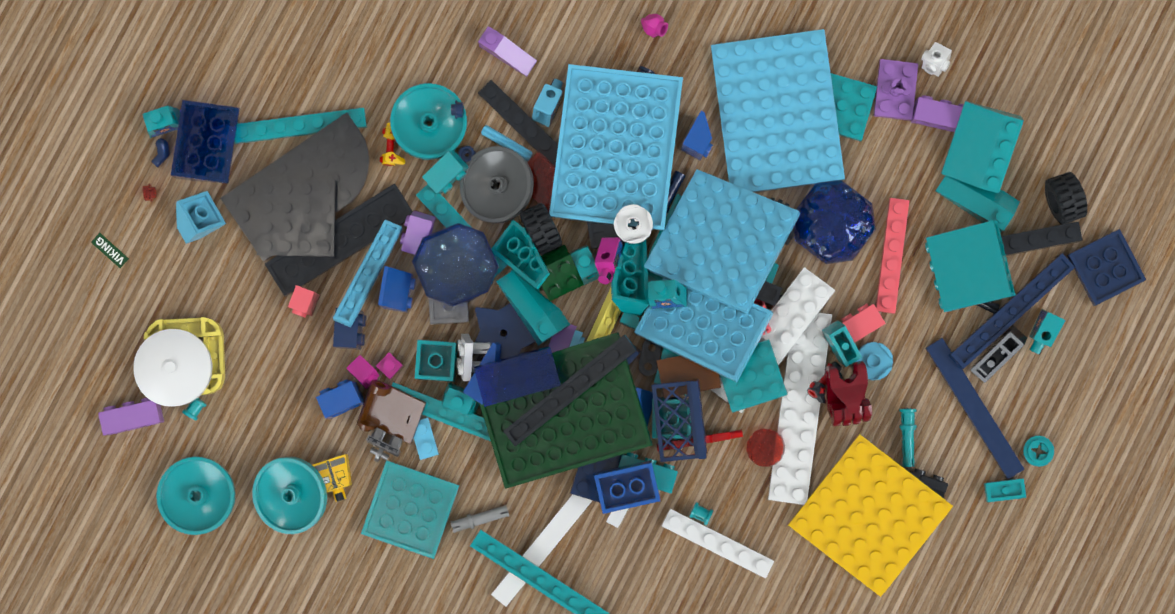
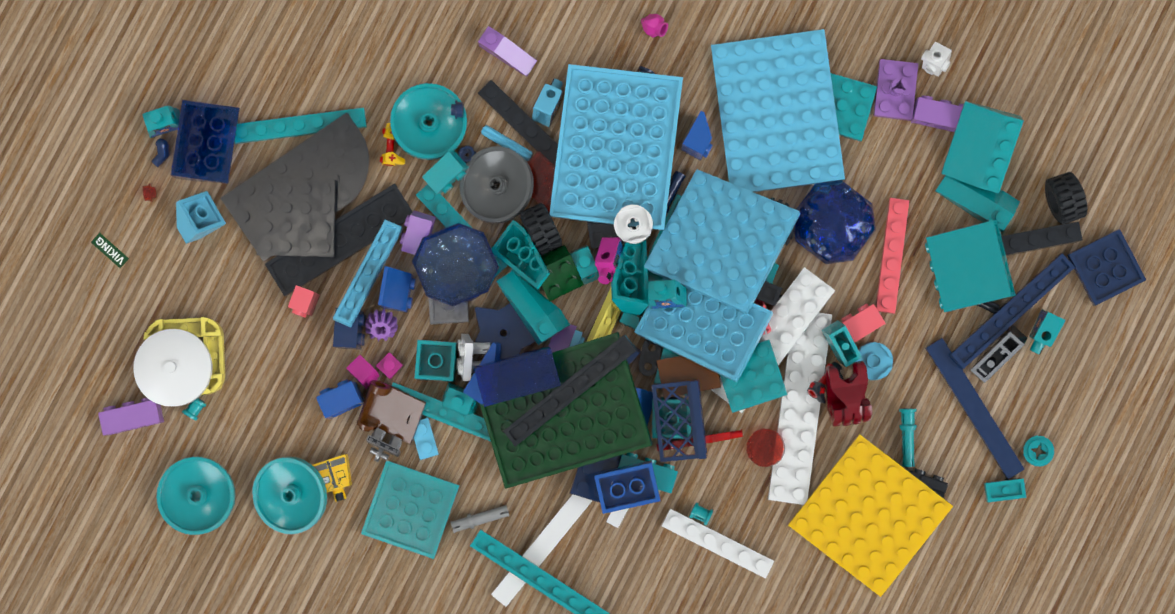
none -> medium lavender gear [365,309,398,342]

